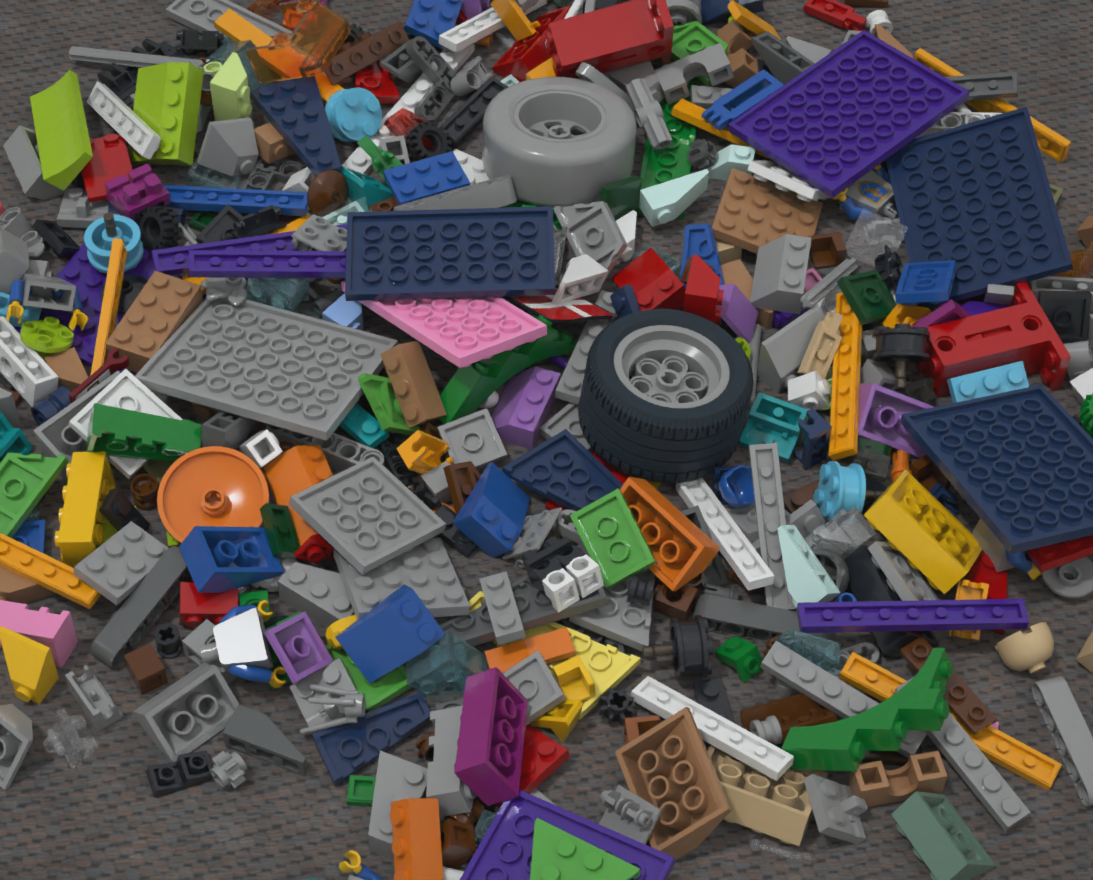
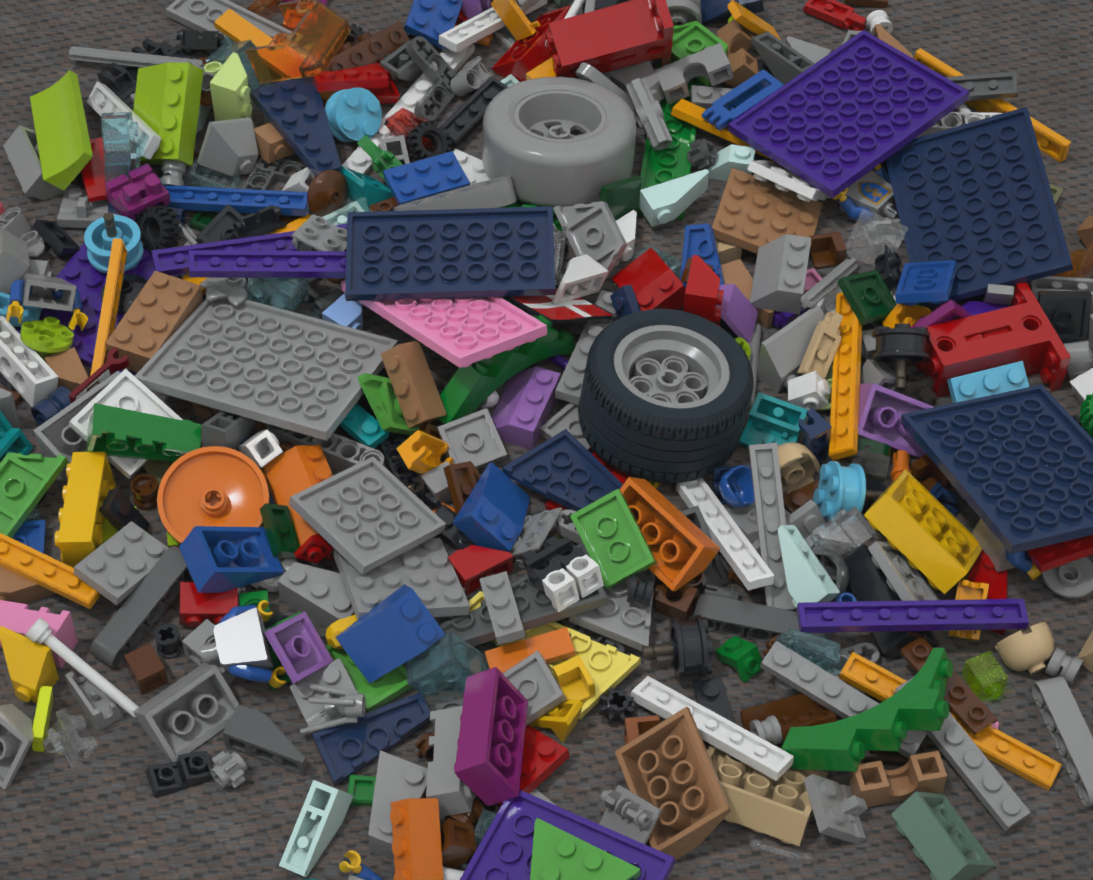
none -> white piece [25,617,139,718]
none -> neon yellow tile [32,686,53,752]
none -> clear light blue brick [101,112,141,182]
none -> light grey wheel [160,161,186,186]
none -> light aqua slope [279,780,354,877]
none -> red wing [313,63,389,92]
none -> red slope [448,545,513,595]
none -> tan cylinder [777,442,820,493]
none -> clear neon green brick [961,651,1008,701]
none -> light grey wheel [1045,647,1084,686]

